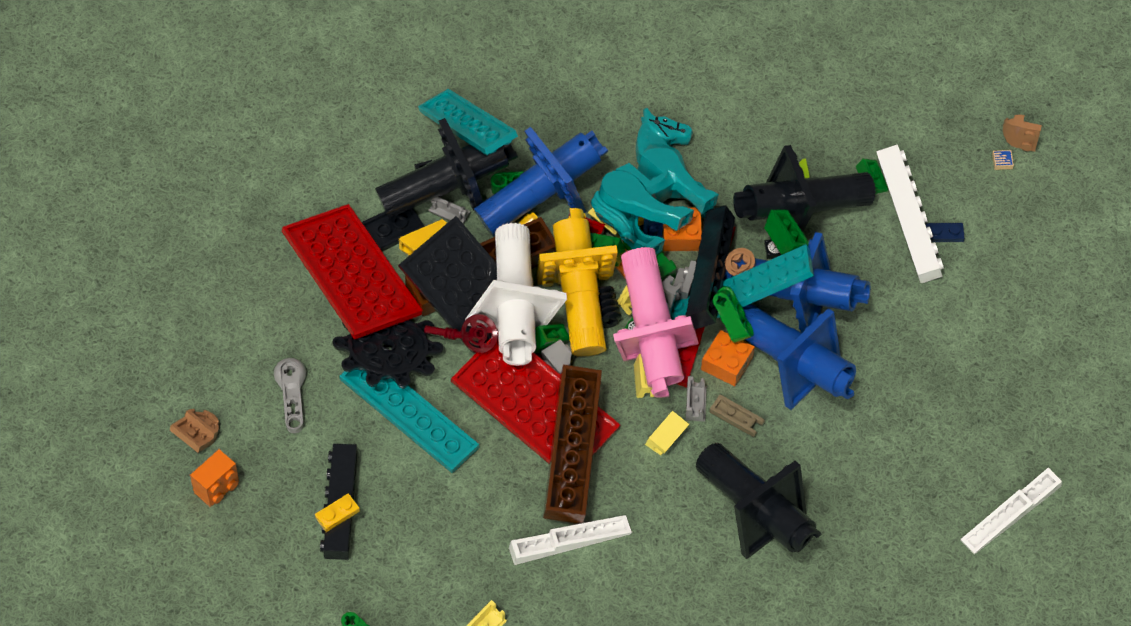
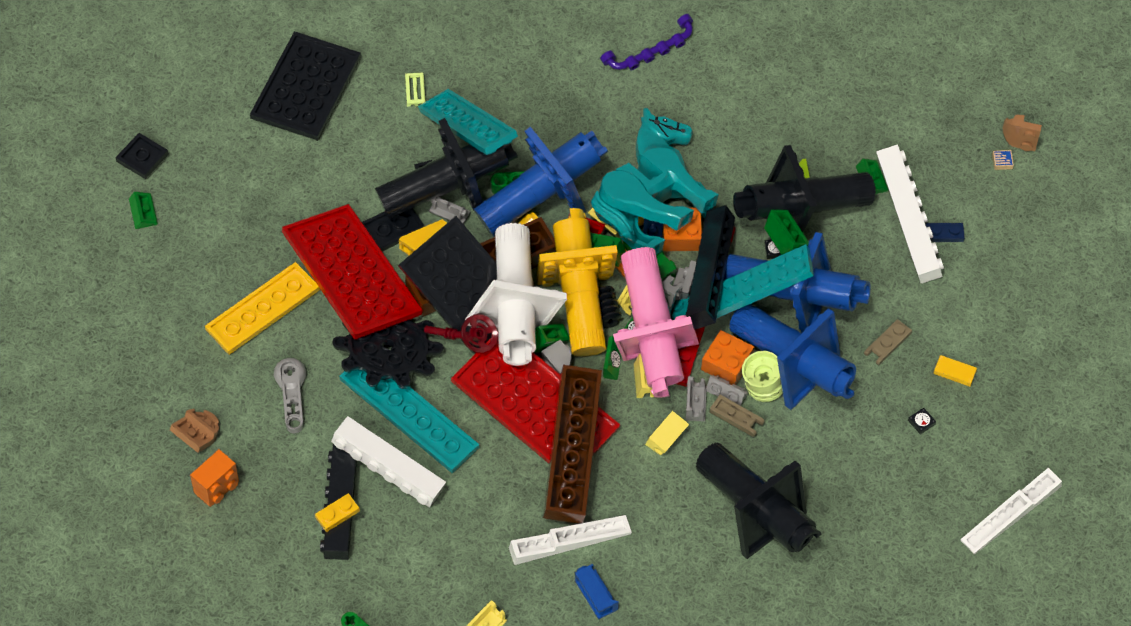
green piece [713,286,754,343] -> none
medium nougat gear [725,248,756,276] -> none
none -> black plate [115,133,169,179]
none -> green slope [129,192,158,229]
none -> yellow plate [205,262,320,355]
none -> black plate [250,31,361,141]
none -> white brick [331,416,446,508]
none -> yellowish green tile [405,73,425,107]
none -> blue window [575,564,619,620]
none -> dark purple bar [600,14,693,71]
none -> green slope [603,336,622,380]
none -> light grey hinge [706,375,748,406]
none -> yellowish green wheel [742,351,783,402]
none -> dark tan hinge [864,319,912,365]
none -> tile [908,408,936,435]
none -> yellow tile [933,355,977,387]

